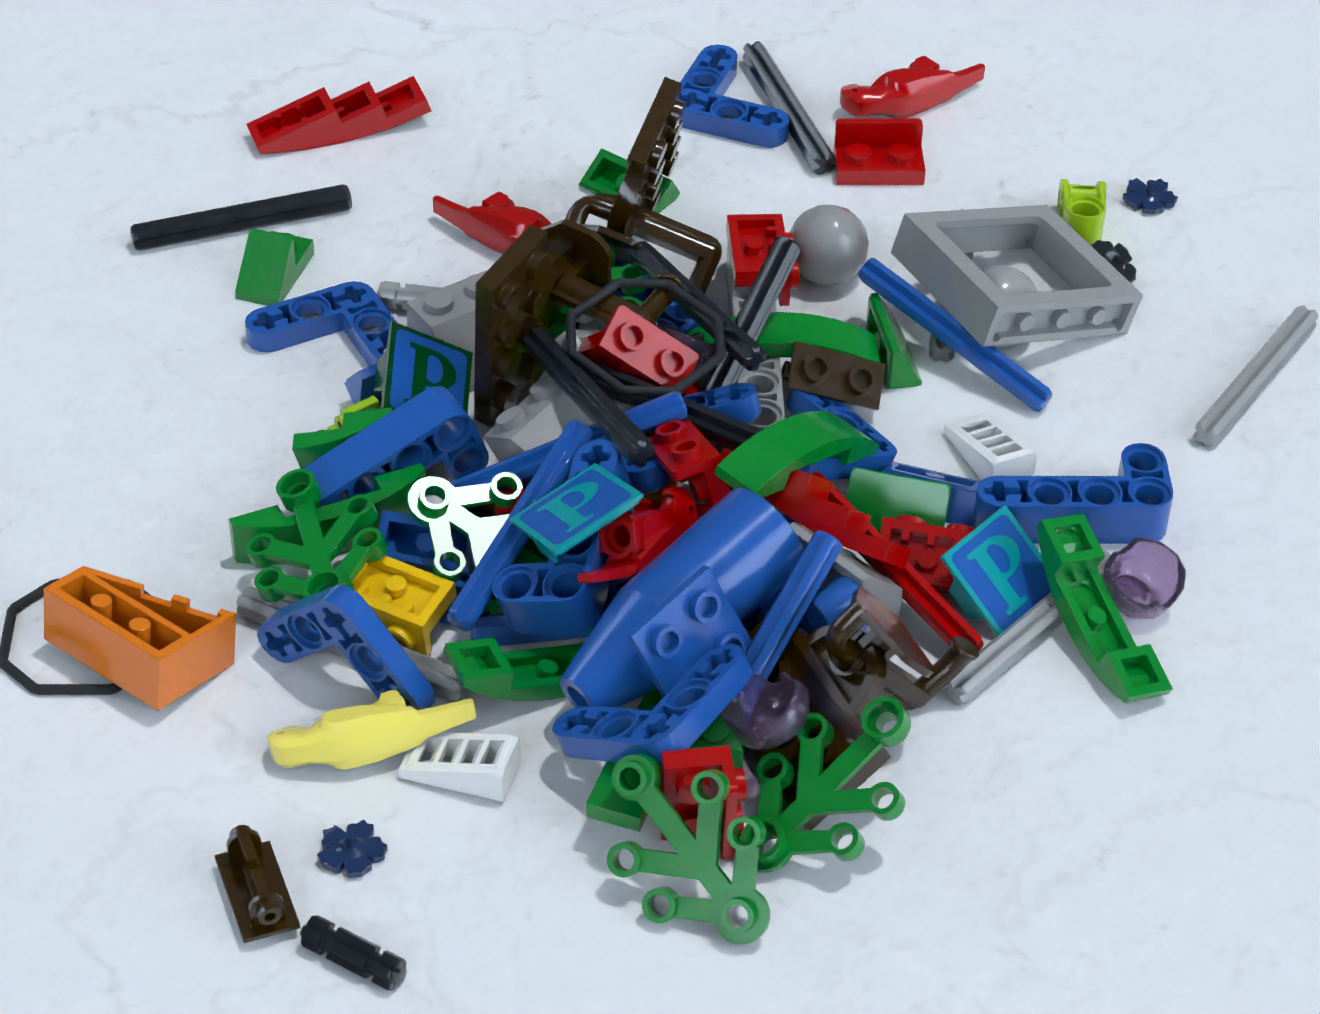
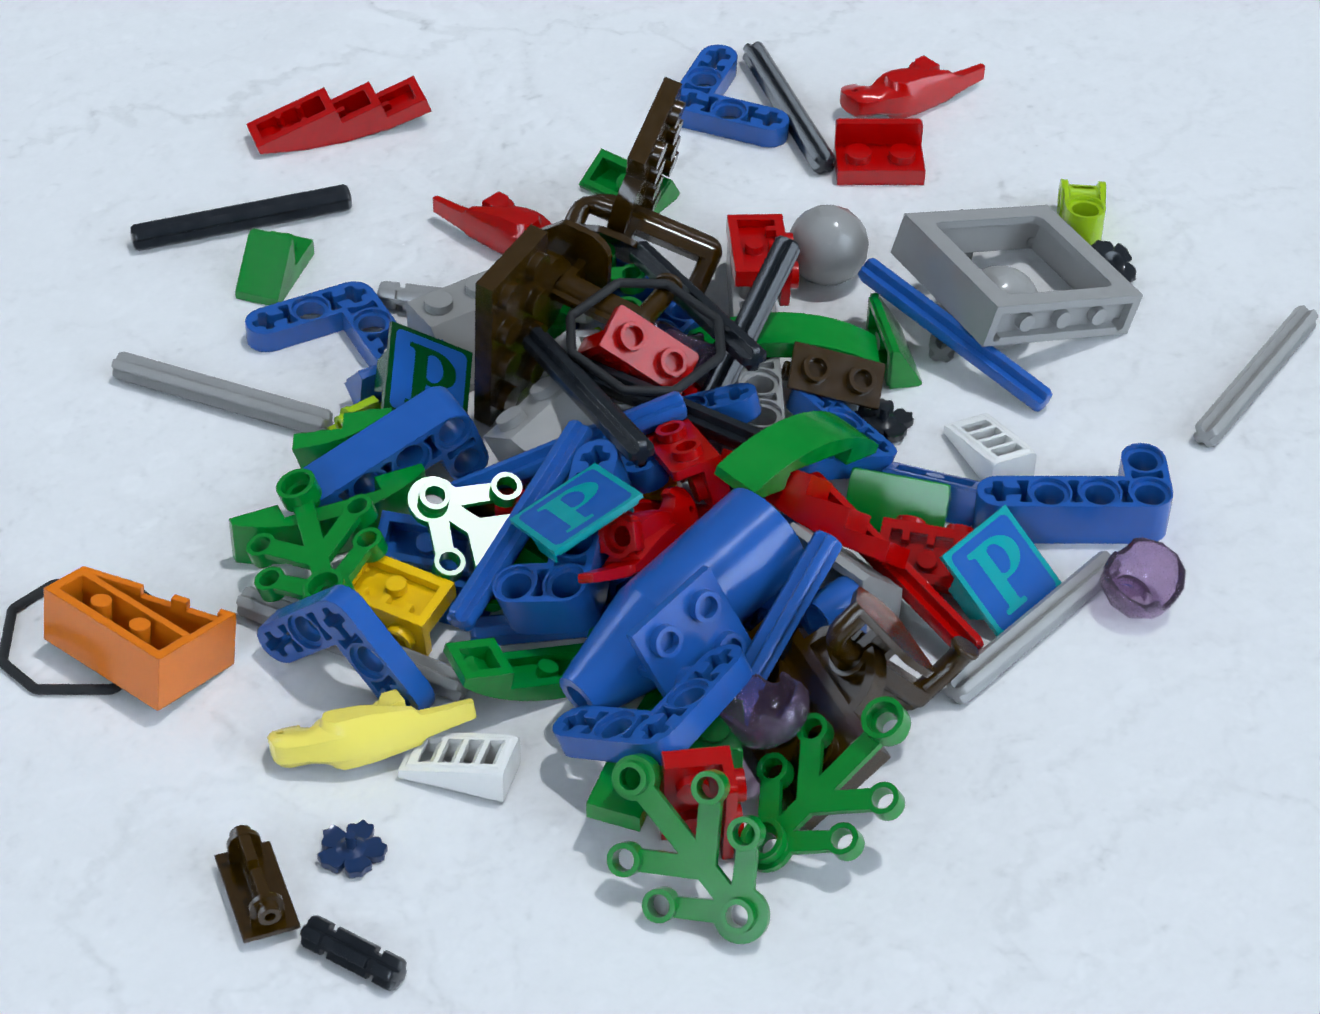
green slope [1037,513,1173,703] -> none
dark blue plant [1122,178,1178,214] -> none
none -> light grey axle [111,351,333,433]
none -> black plant [854,398,914,443]

